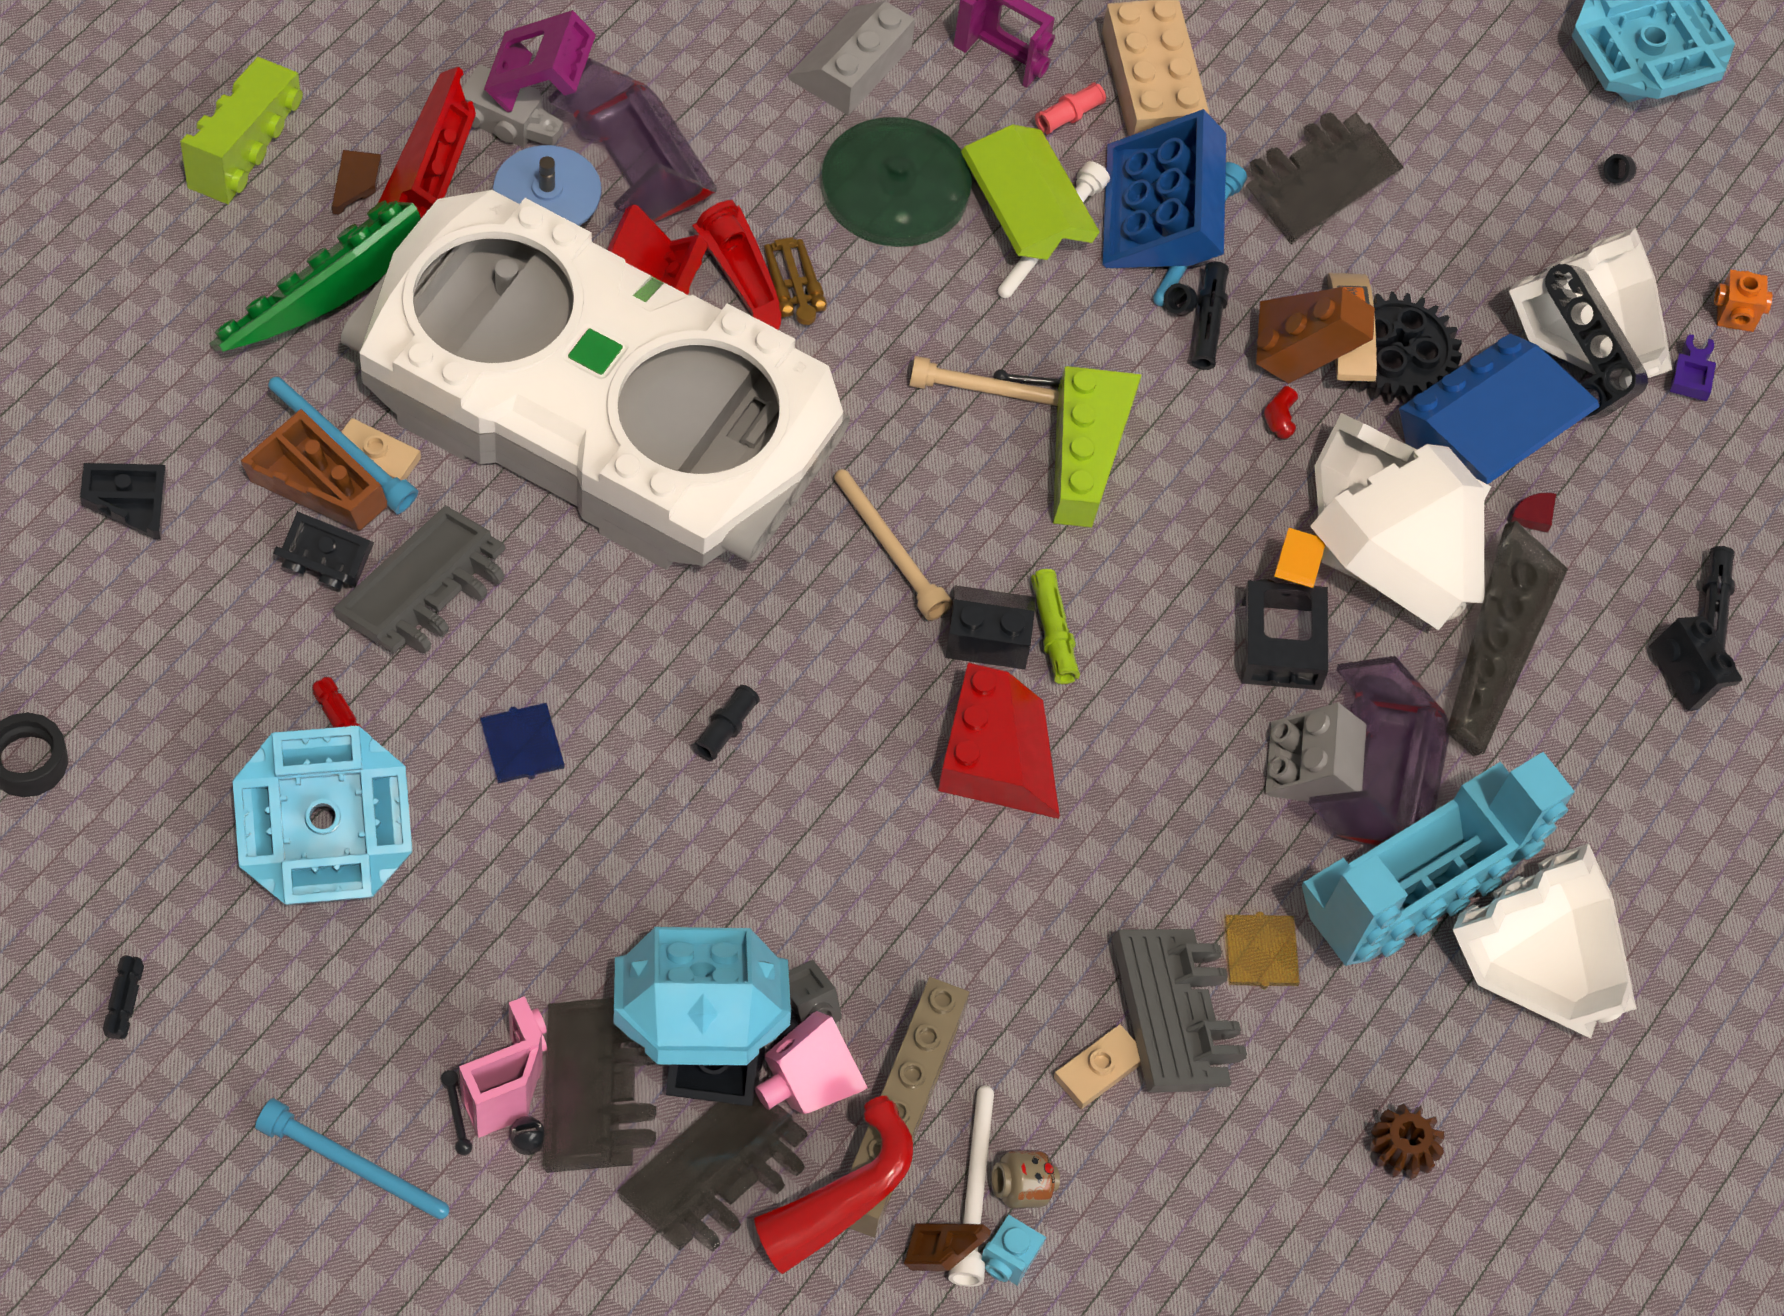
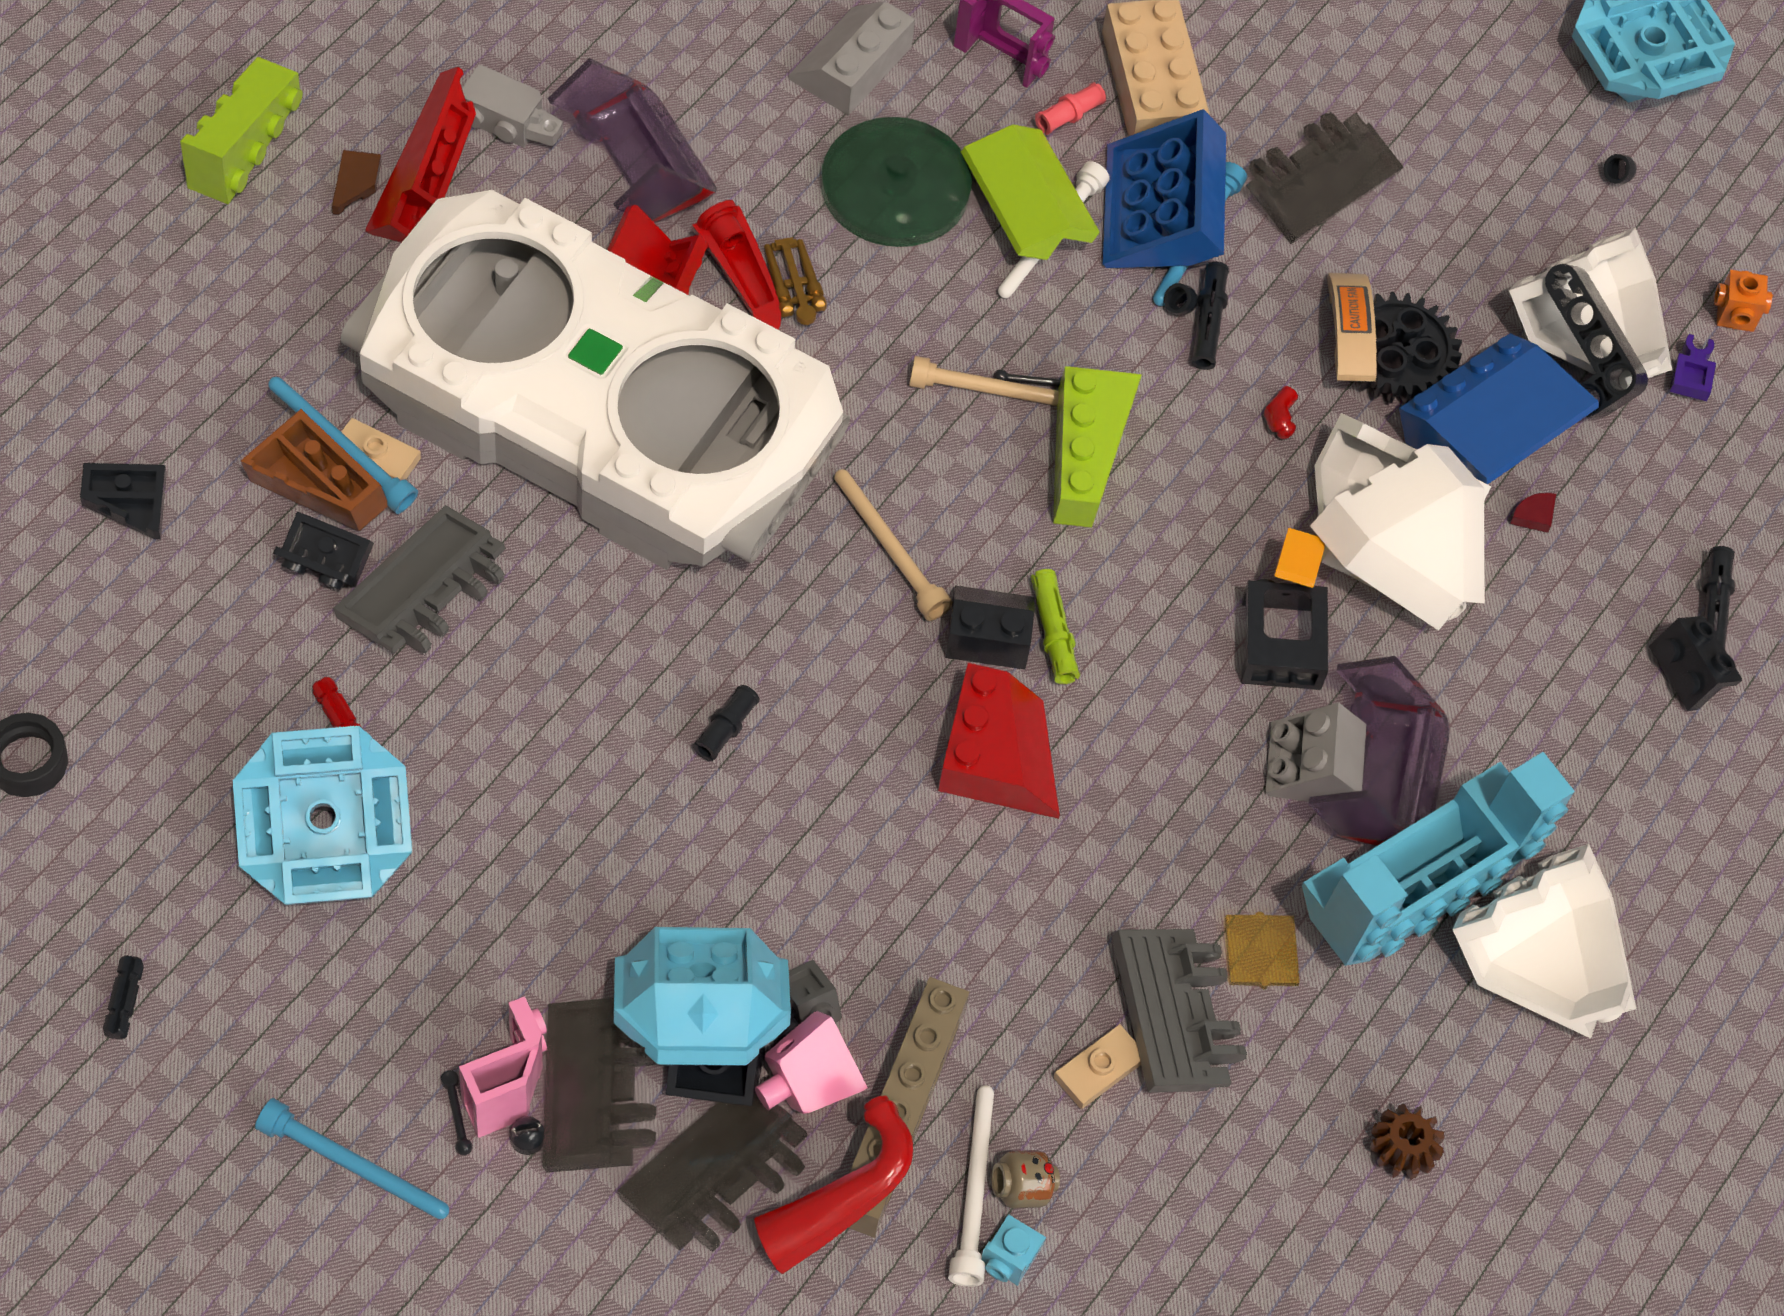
green wedge [209,200,421,352] -> none
clear blue piece [480,703,565,784] -> none
magenta window [484,10,596,113] -> none
medium blue piece [493,145,601,227] -> none
reddish brown tile [904,1223,991,1271] -> none
dark orange wedge [1256,287,1375,384] -> none
clear smoke wing [1446,521,1568,756] -> none

